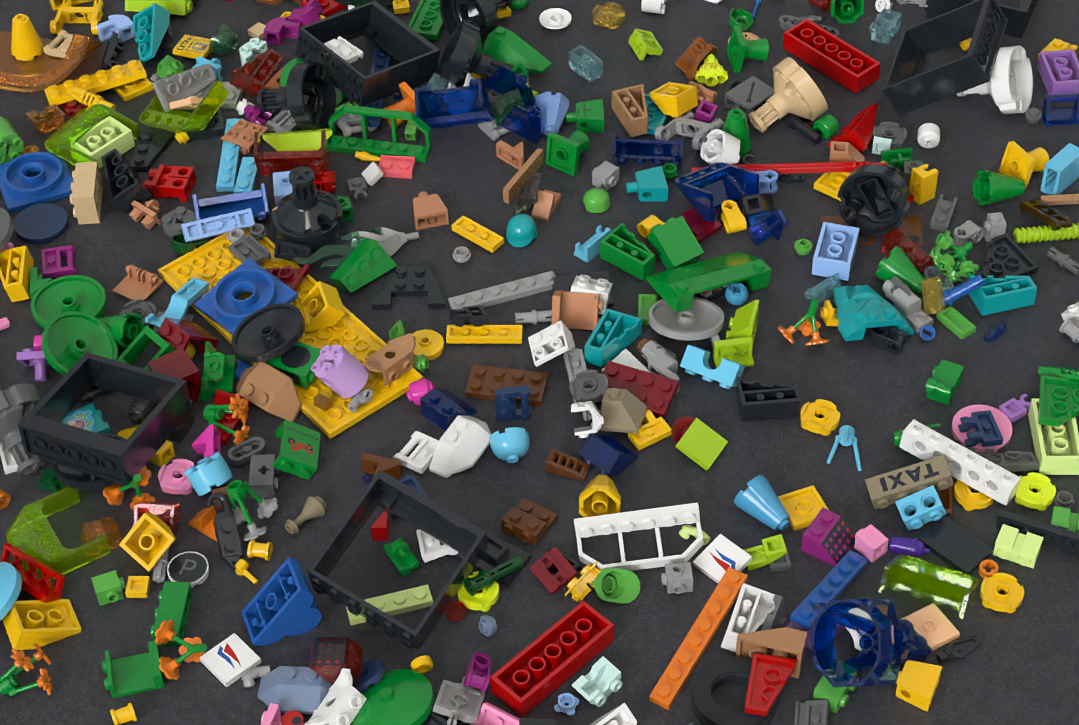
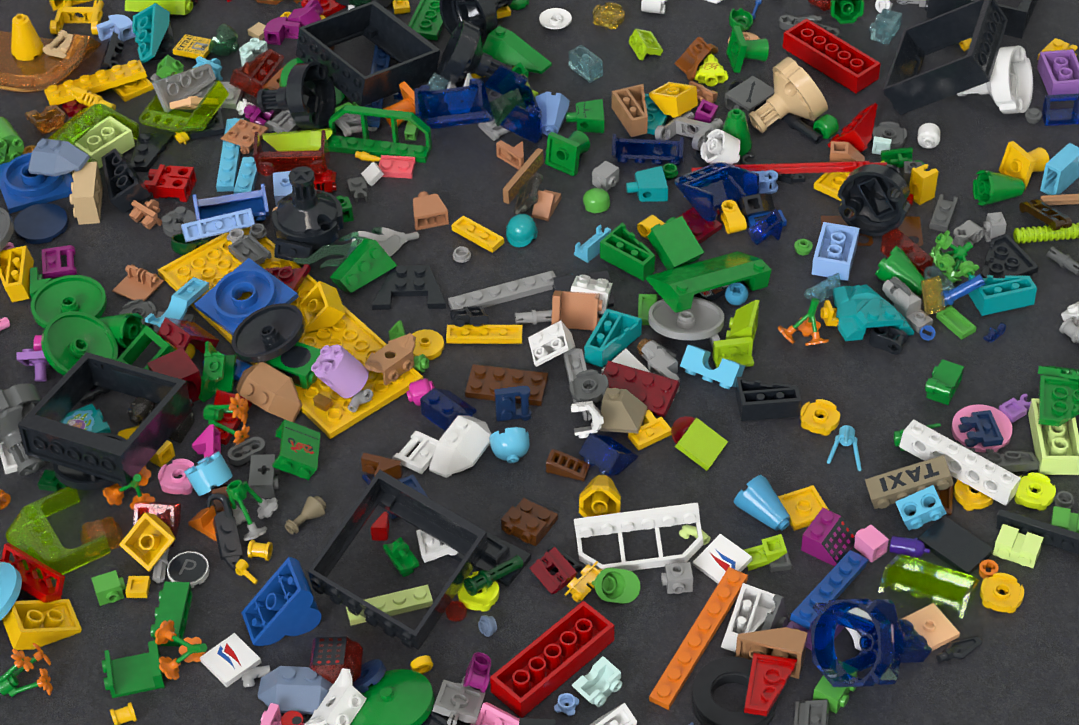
white plate [324,36,363,64] -> none
yellow torso [886,660,942,712] -> none
none -> sand blue wedge [28,138,90,176]

